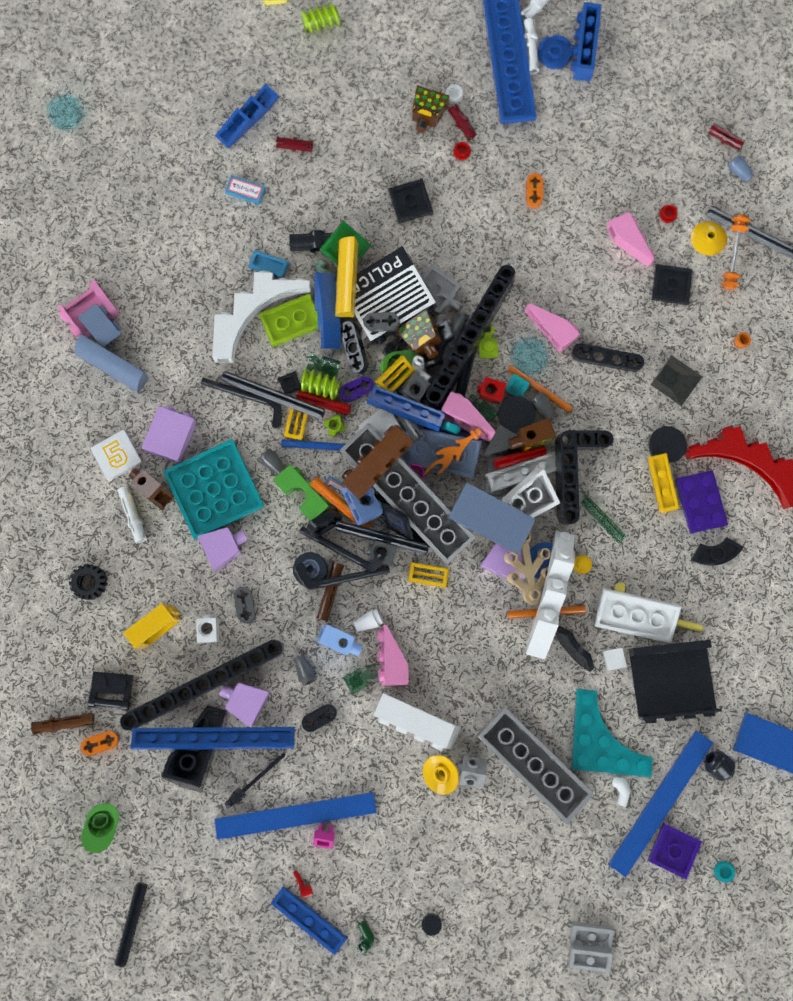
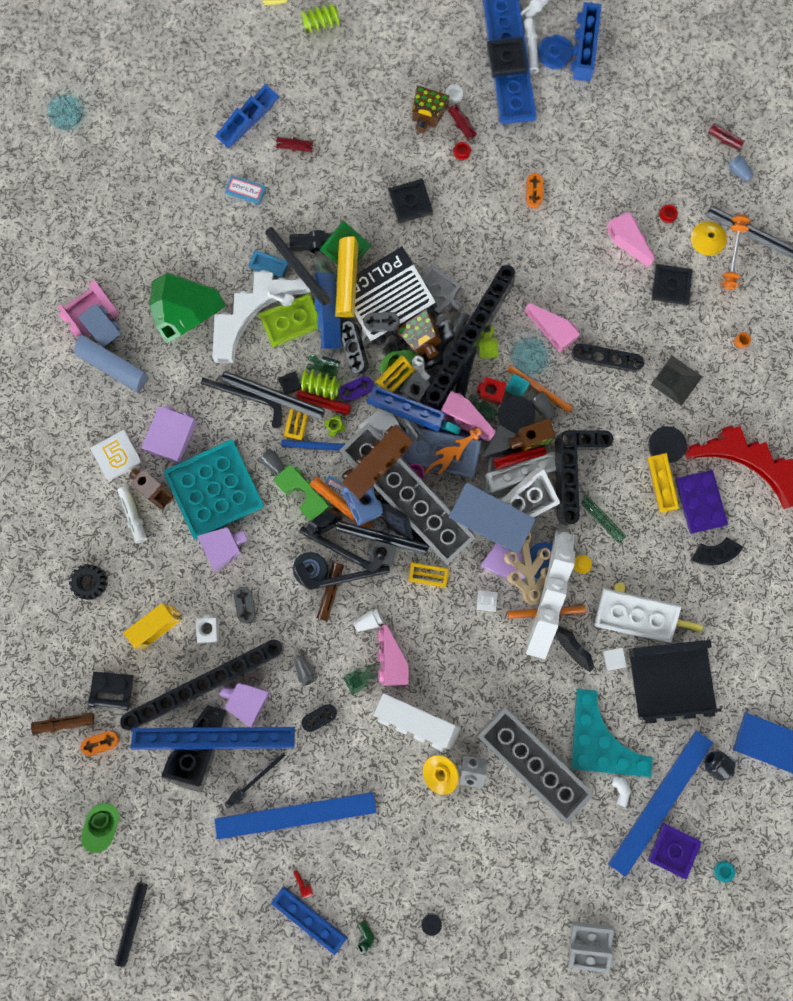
dark pink tile [313,823,335,849] -> none
light blue torso [316,624,363,656] -> none
none -> green brick [150,272,227,343]
none -> black axle [265,227,330,306]
none -> white hand [267,292,295,306]
none -> white tile [476,590,498,612]
none -> black plate [487,37,528,78]

